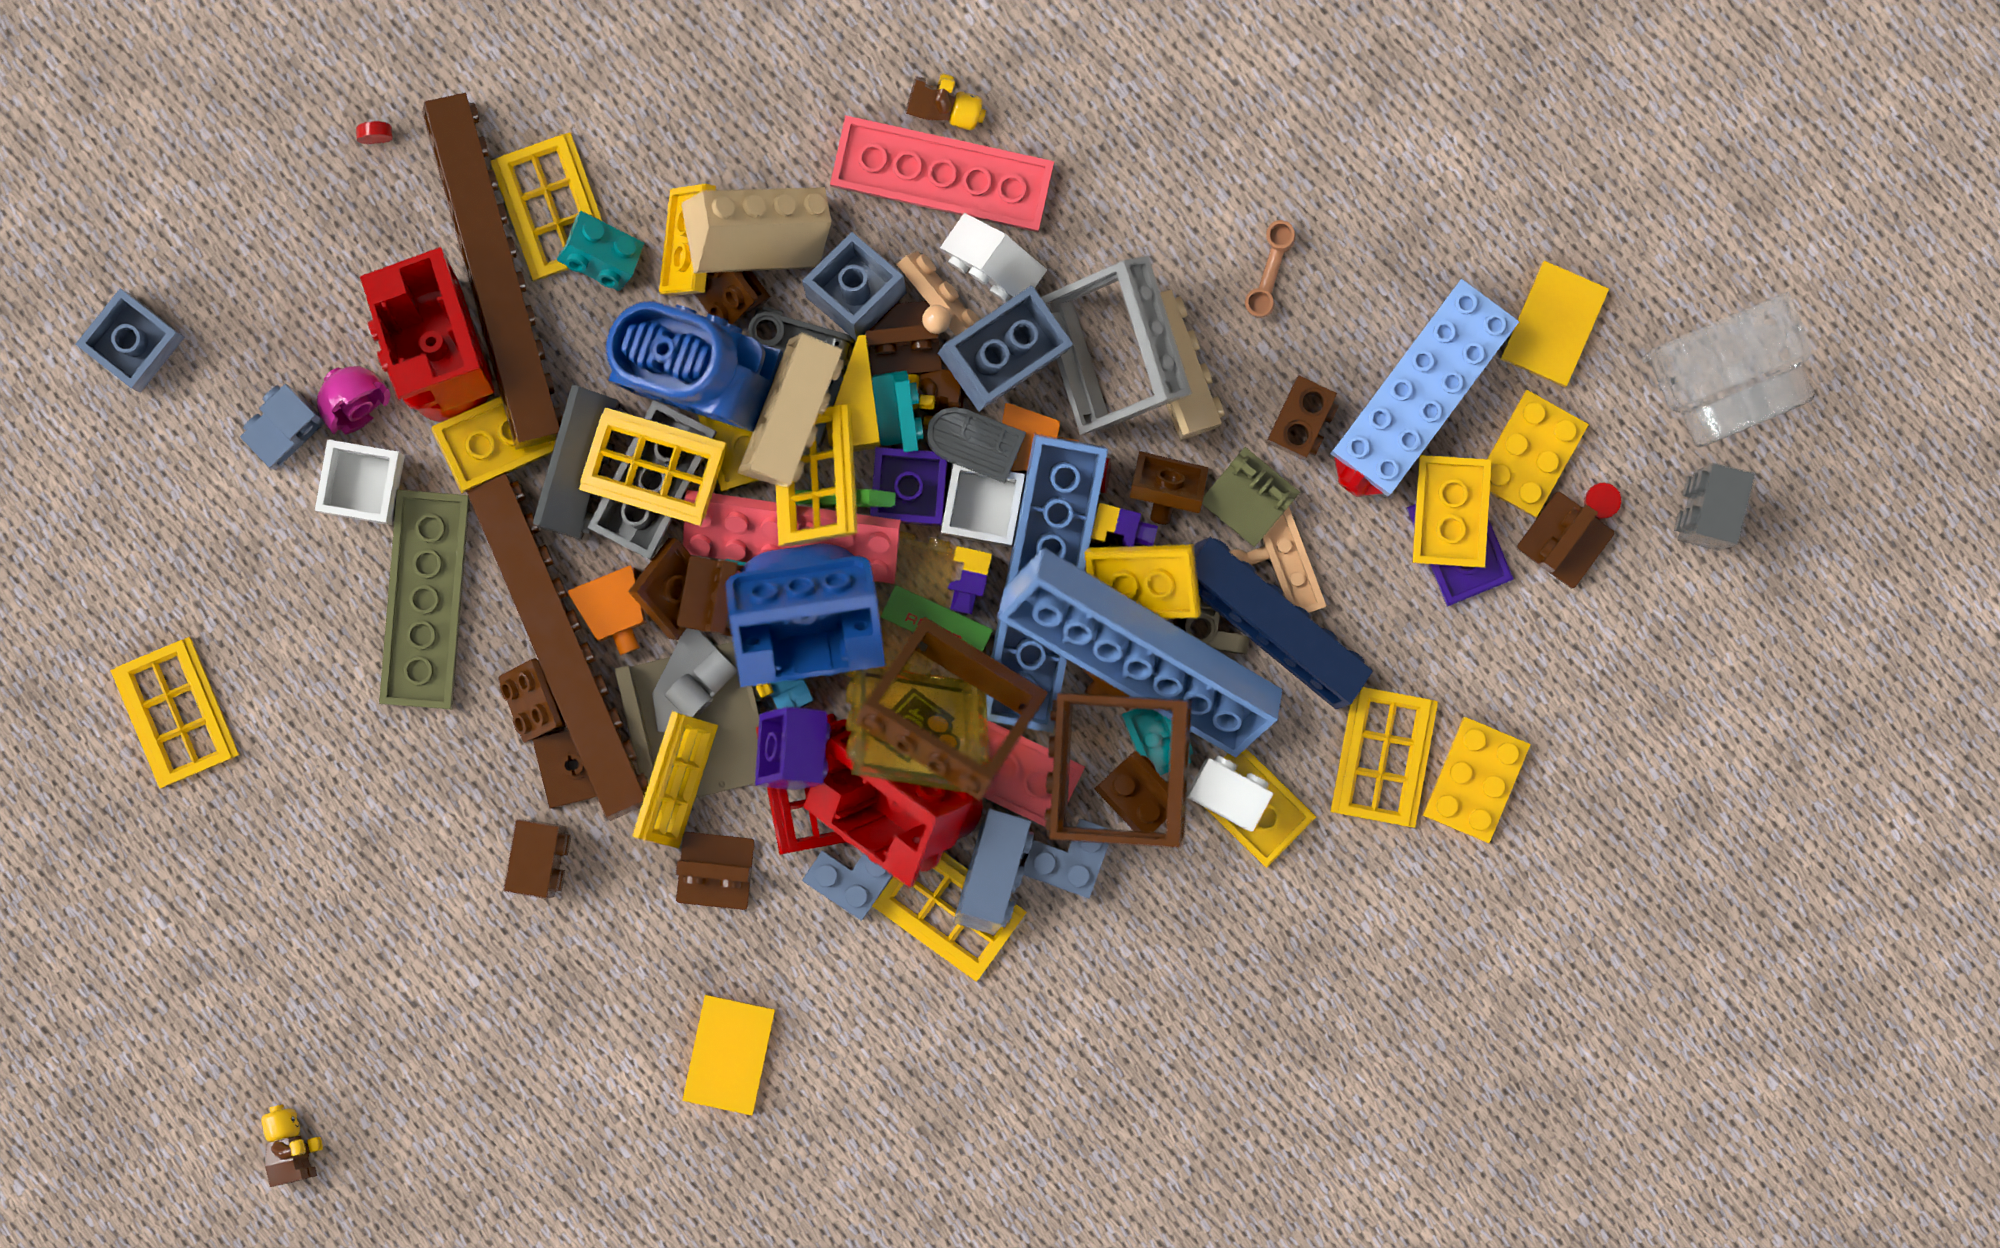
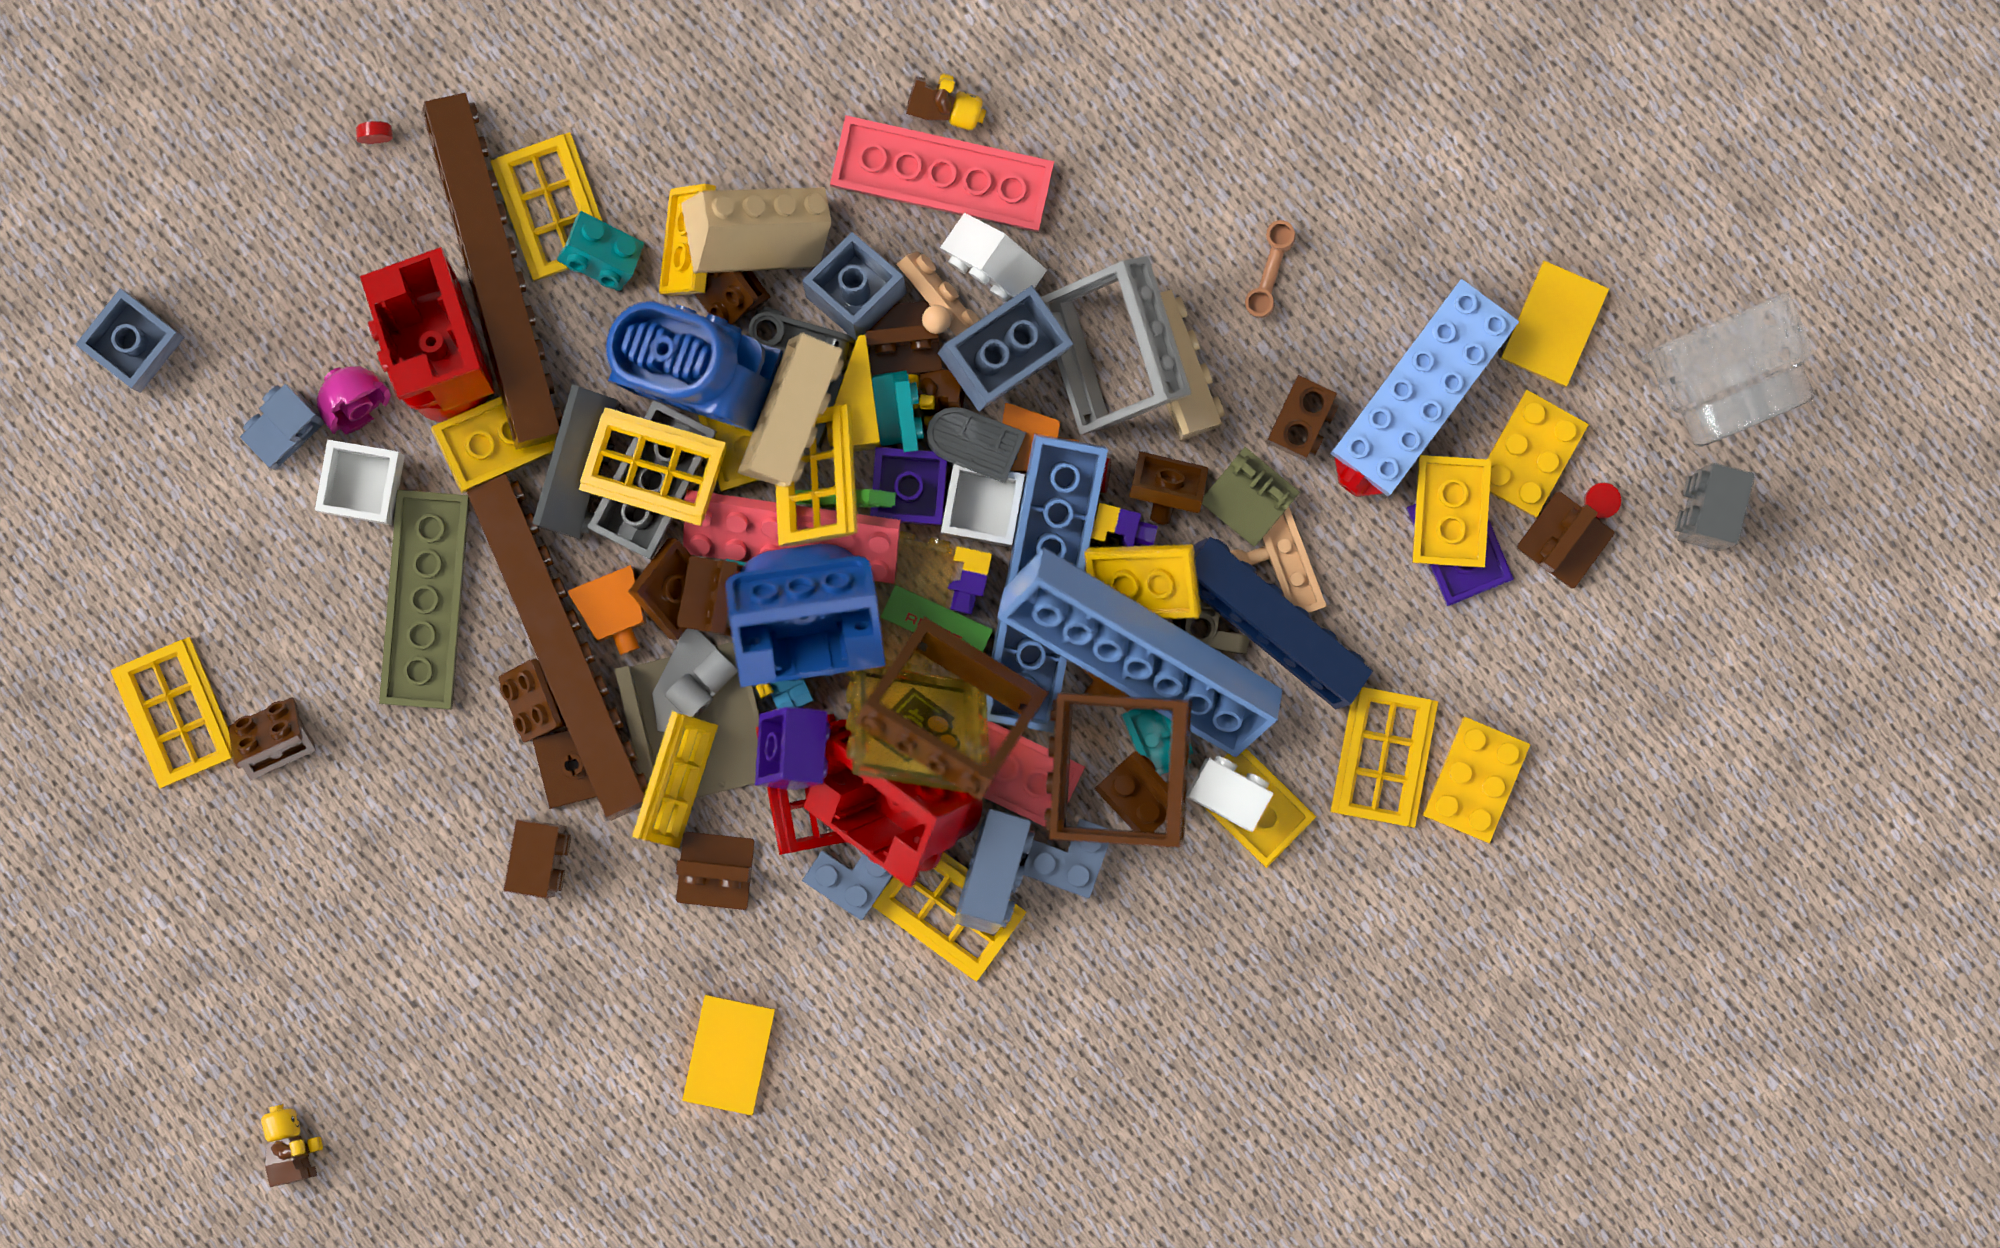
none -> reddish brown bracket [228,697,316,780]

